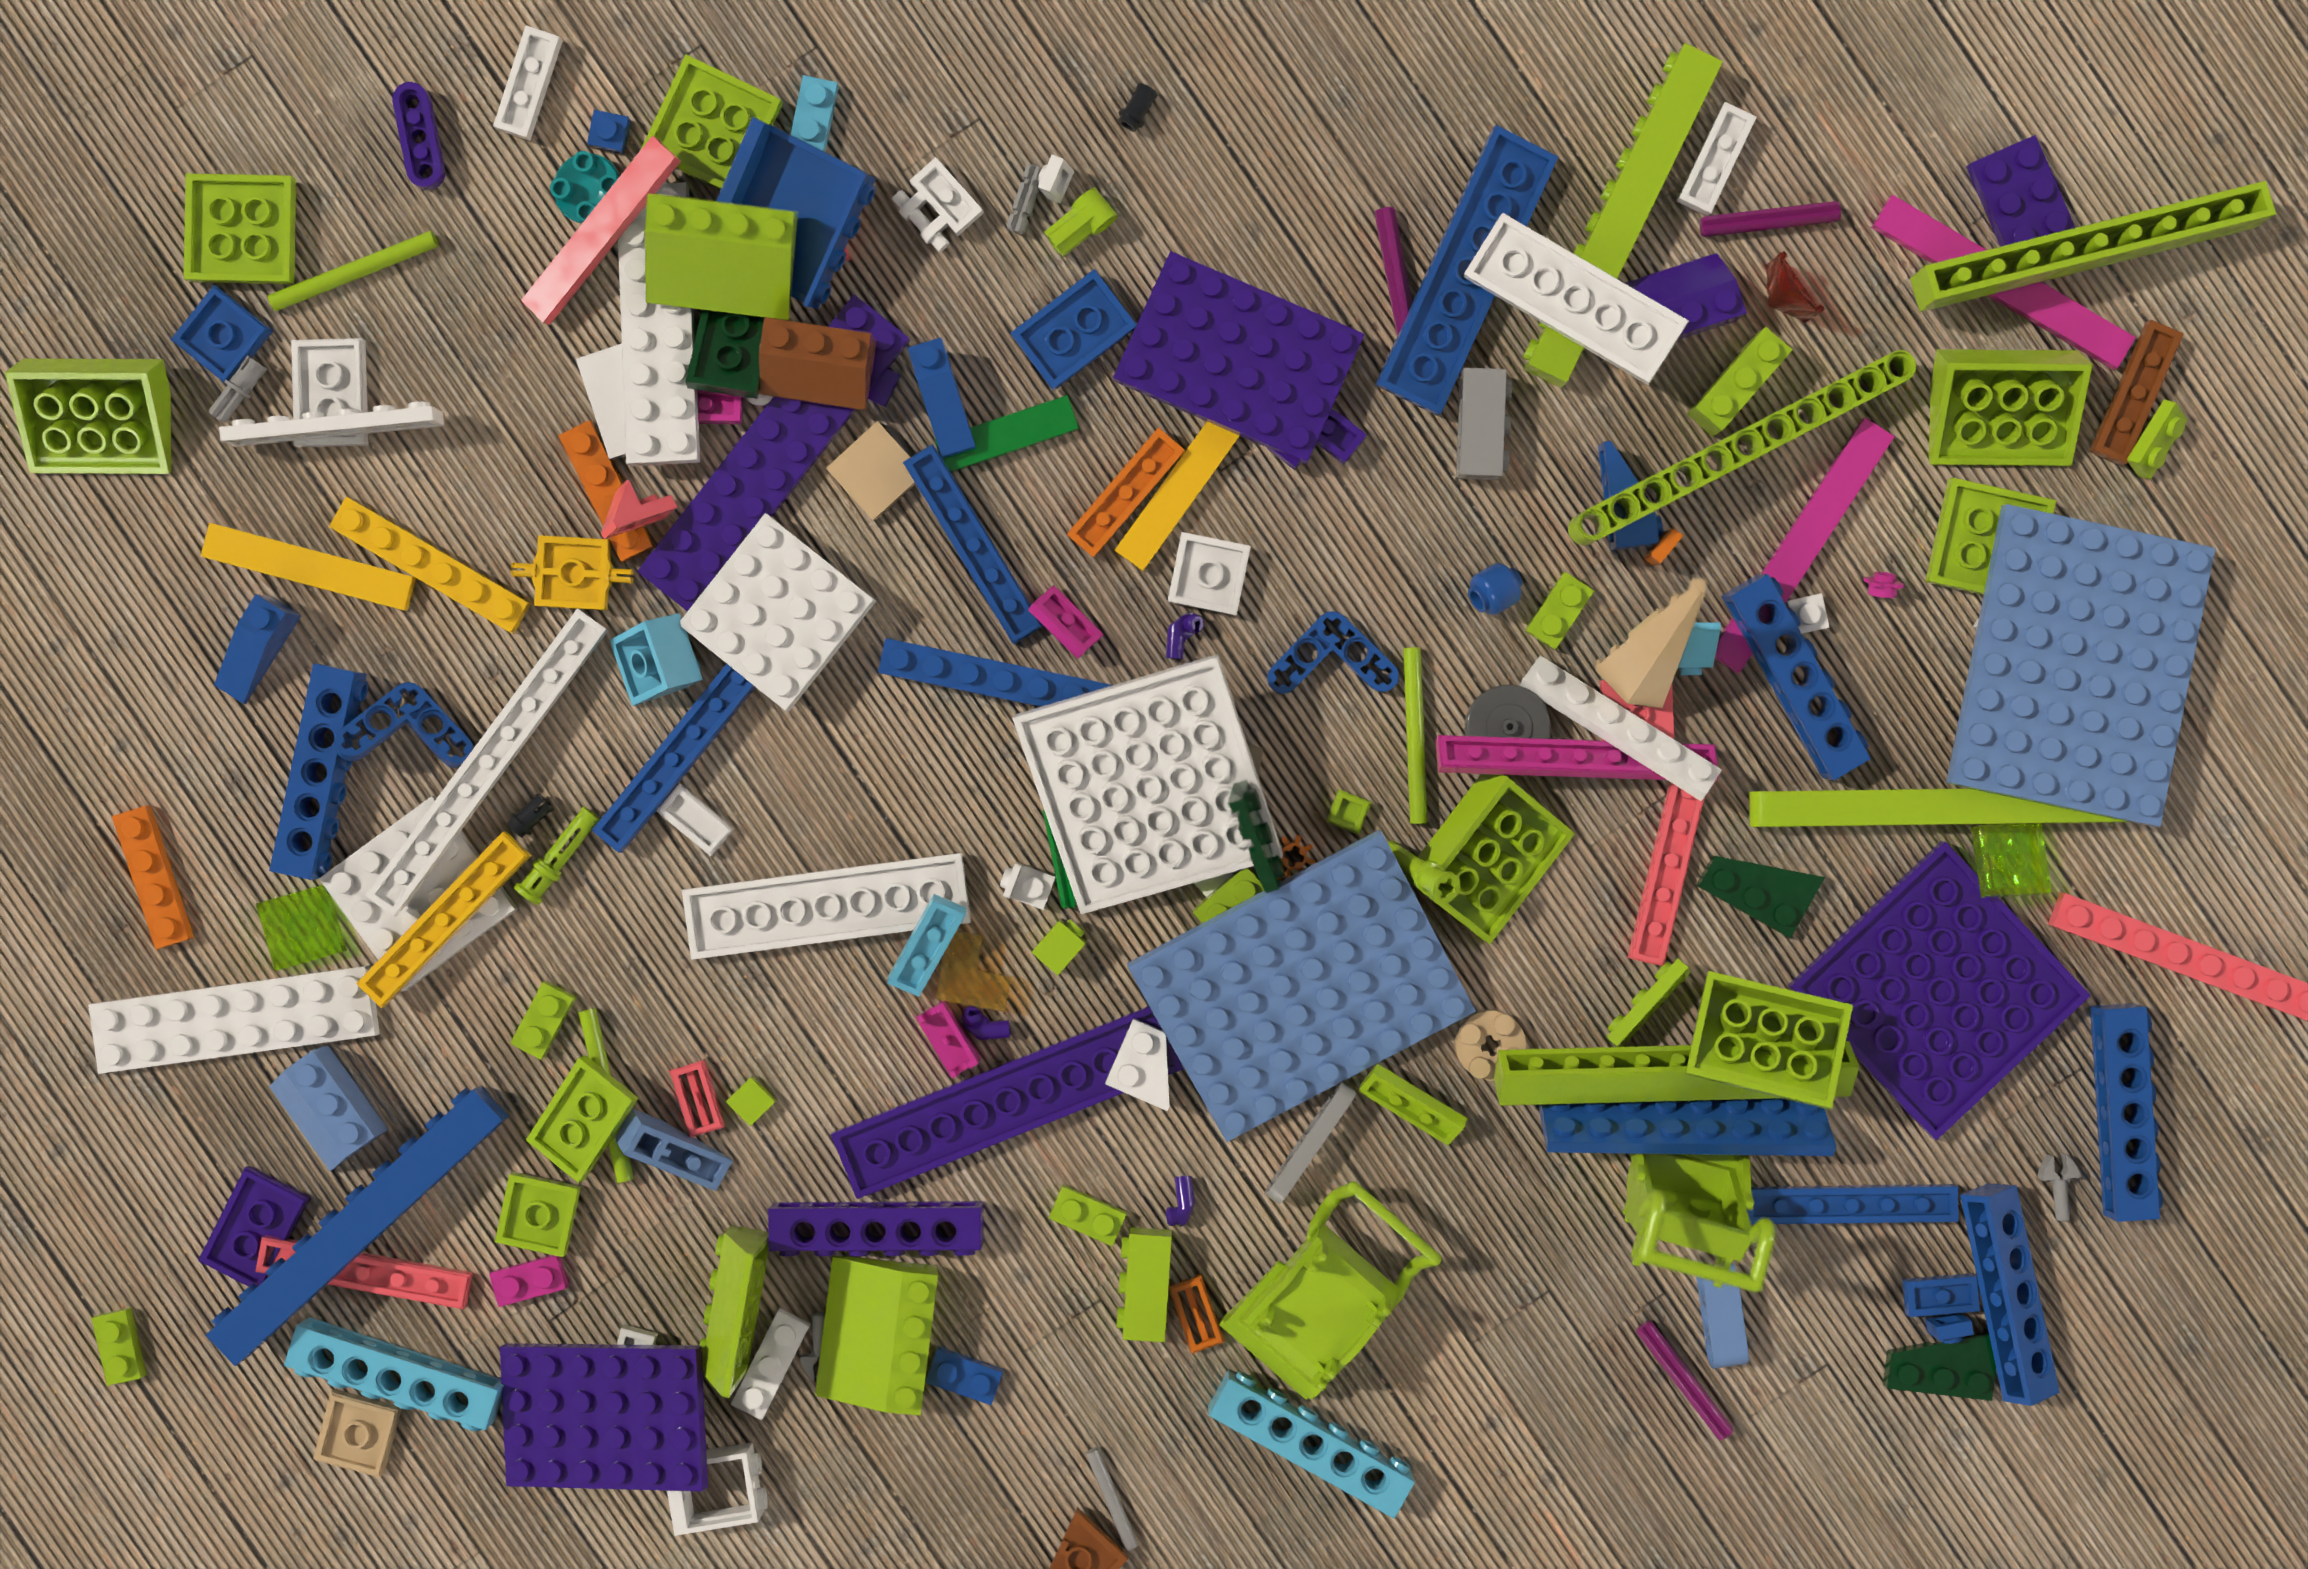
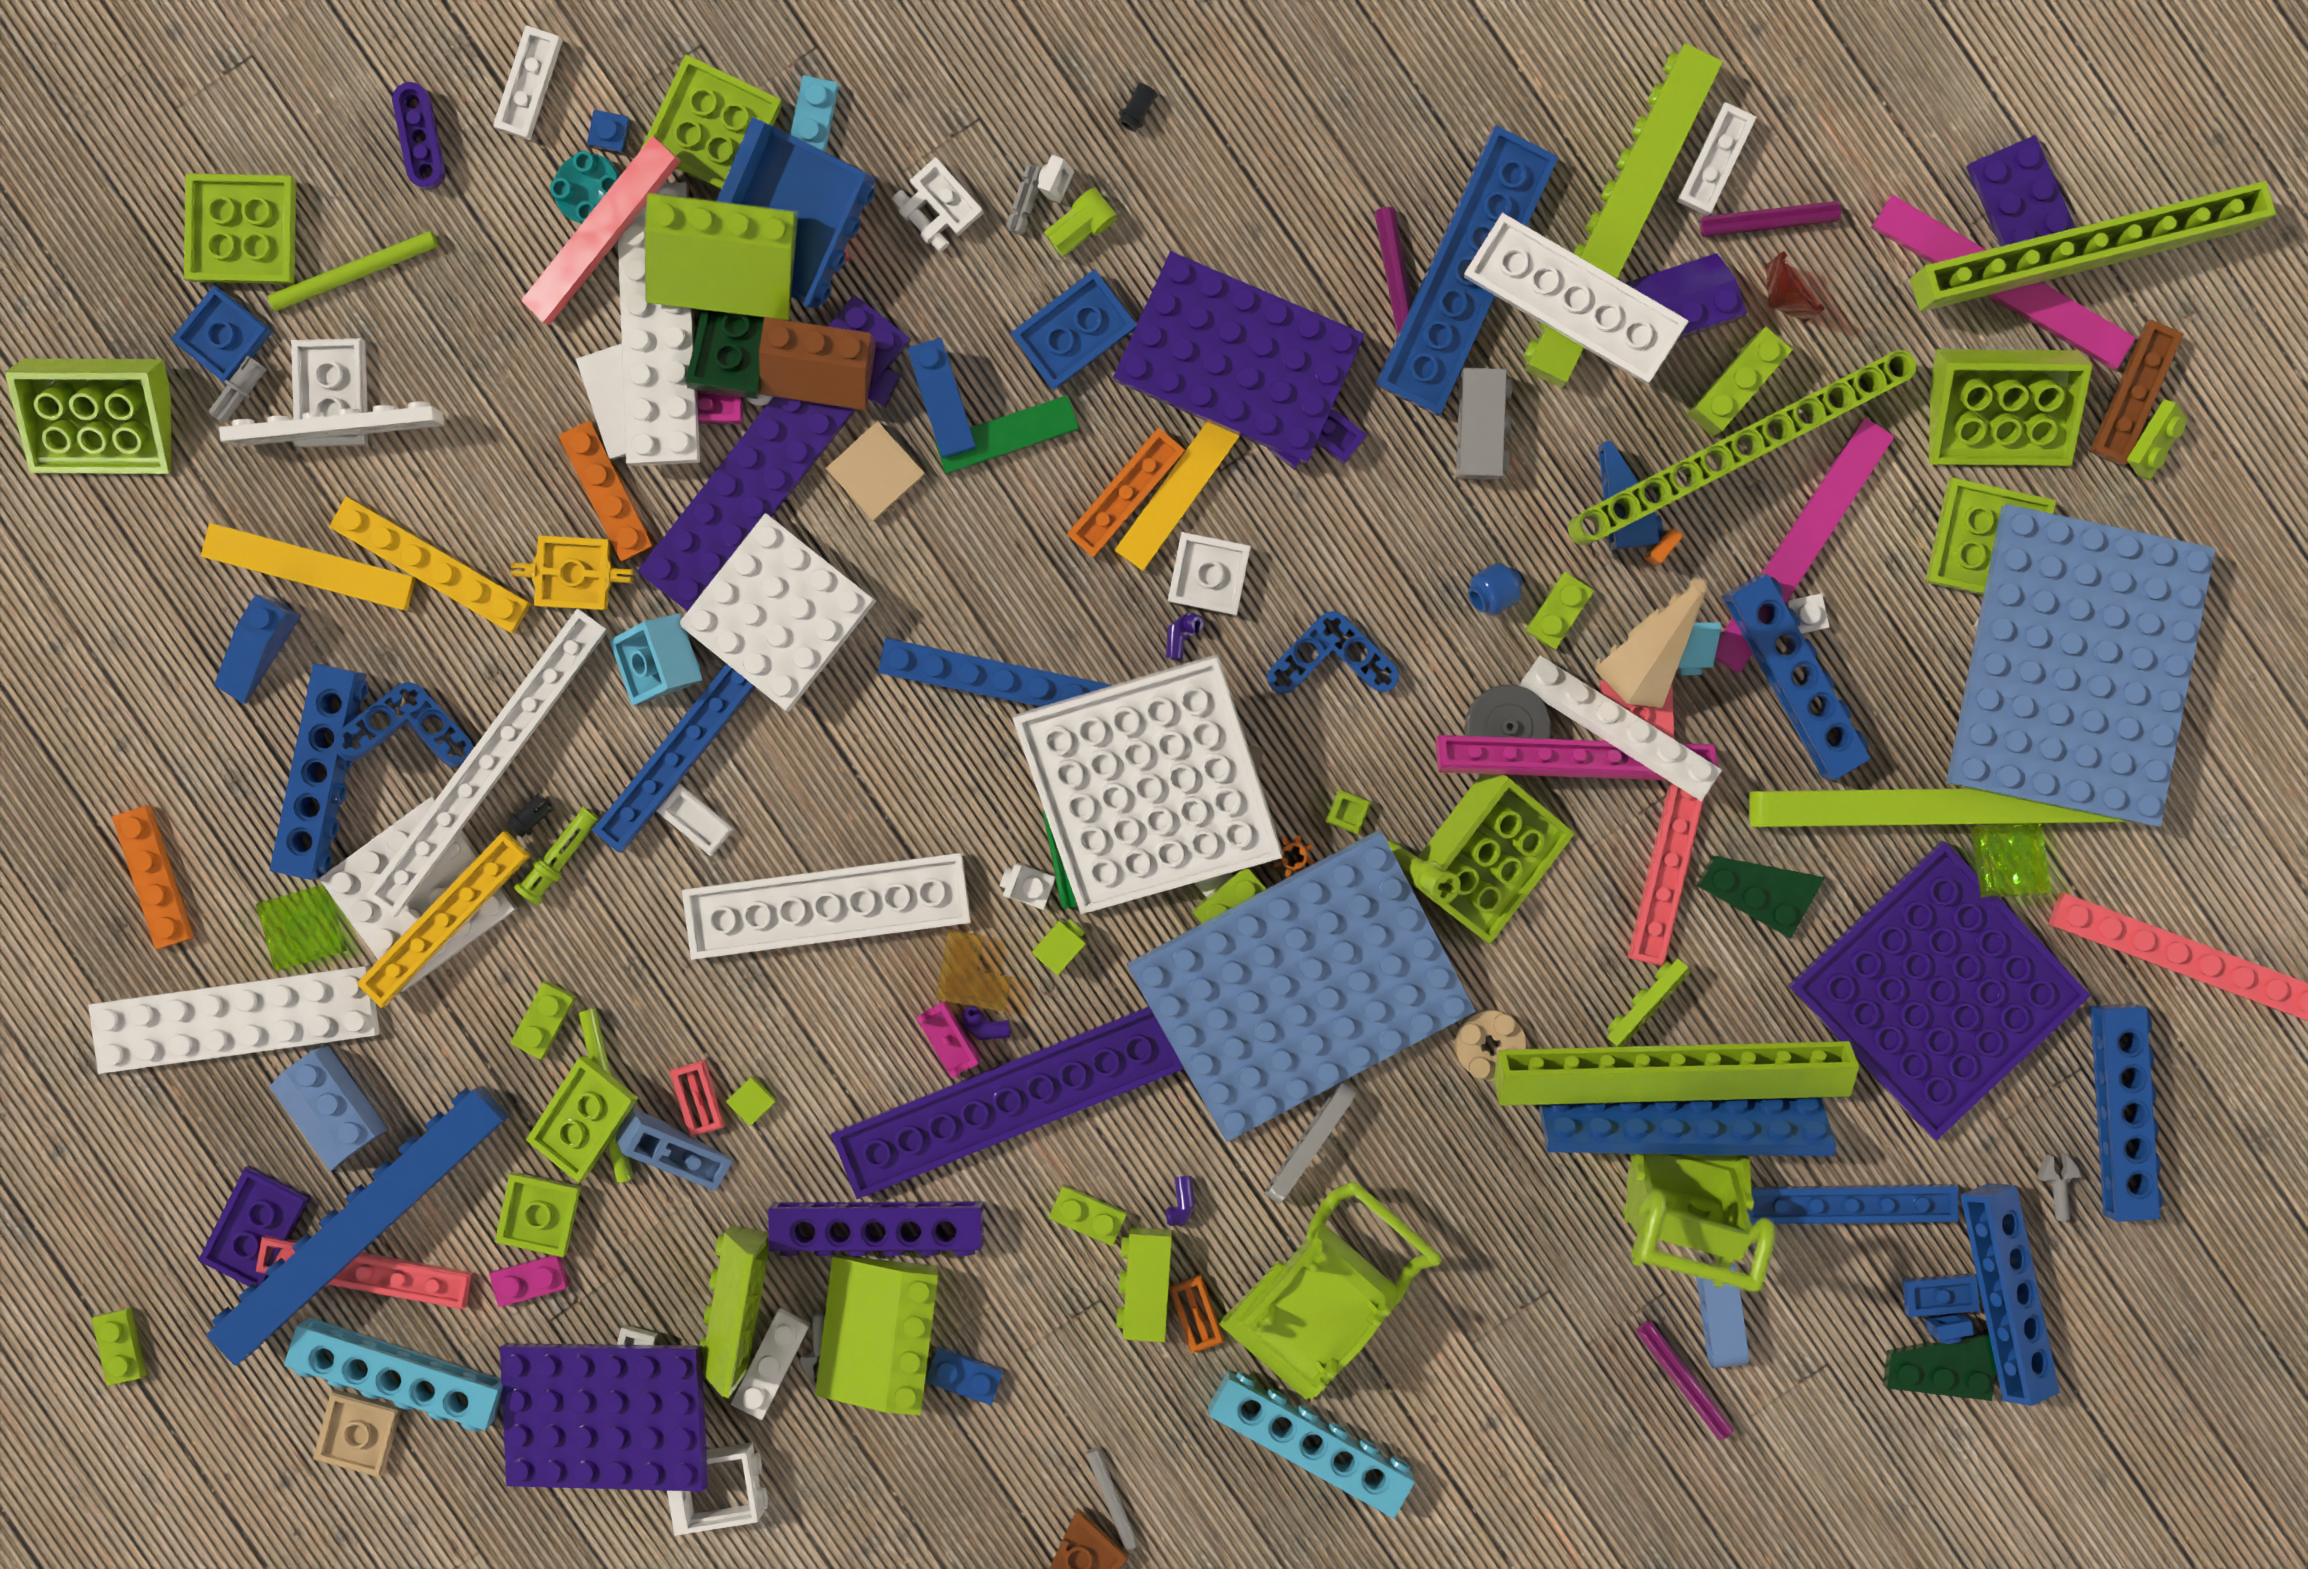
coral slope [601,480,677,539] -> none
medium azure plate [887,894,966,997] -> none
blue tile [903,444,1043,645] -> none
dark pink plate [1028,585,1103,659] -> none
white wing [1105,1018,1170,1111] -> none
dark green wing [1228,780,1284,893] -> none
lime plate [1358,1063,1468,1146] -> none
lime piece [1403,647,1428,824] -> none
lime slope [1685,971,1853,1110] -> none
dark pink plate [1863,572,1905,598] -> none

